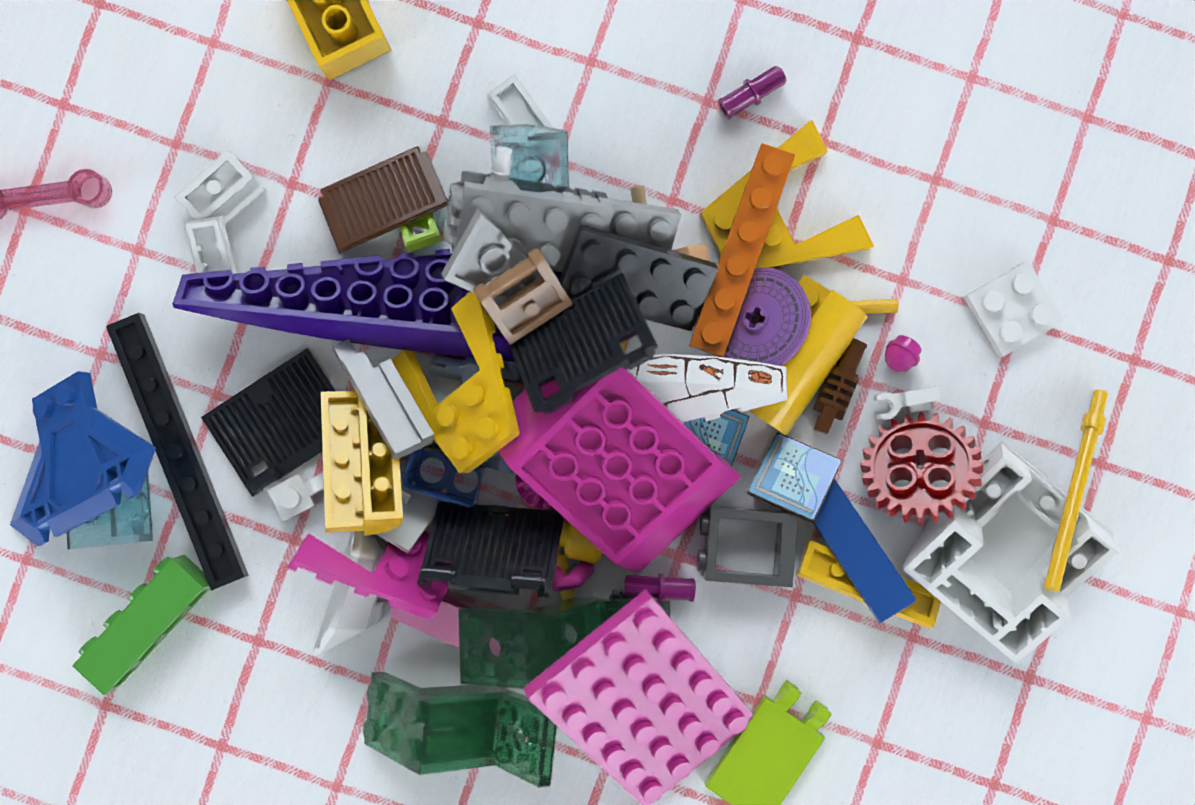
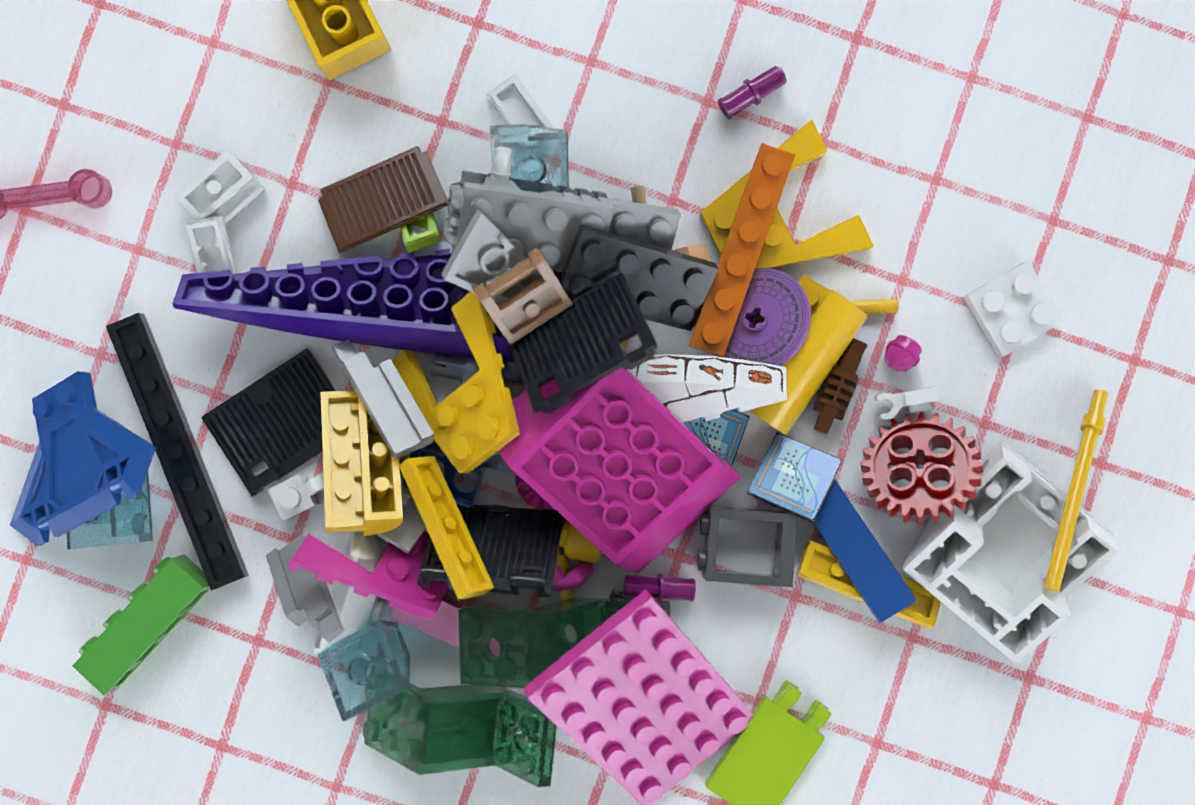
none -> light grey piece [266,534,344,643]
none -> clear light blue slope [317,619,410,722]
none -> yellow plate [399,456,494,600]

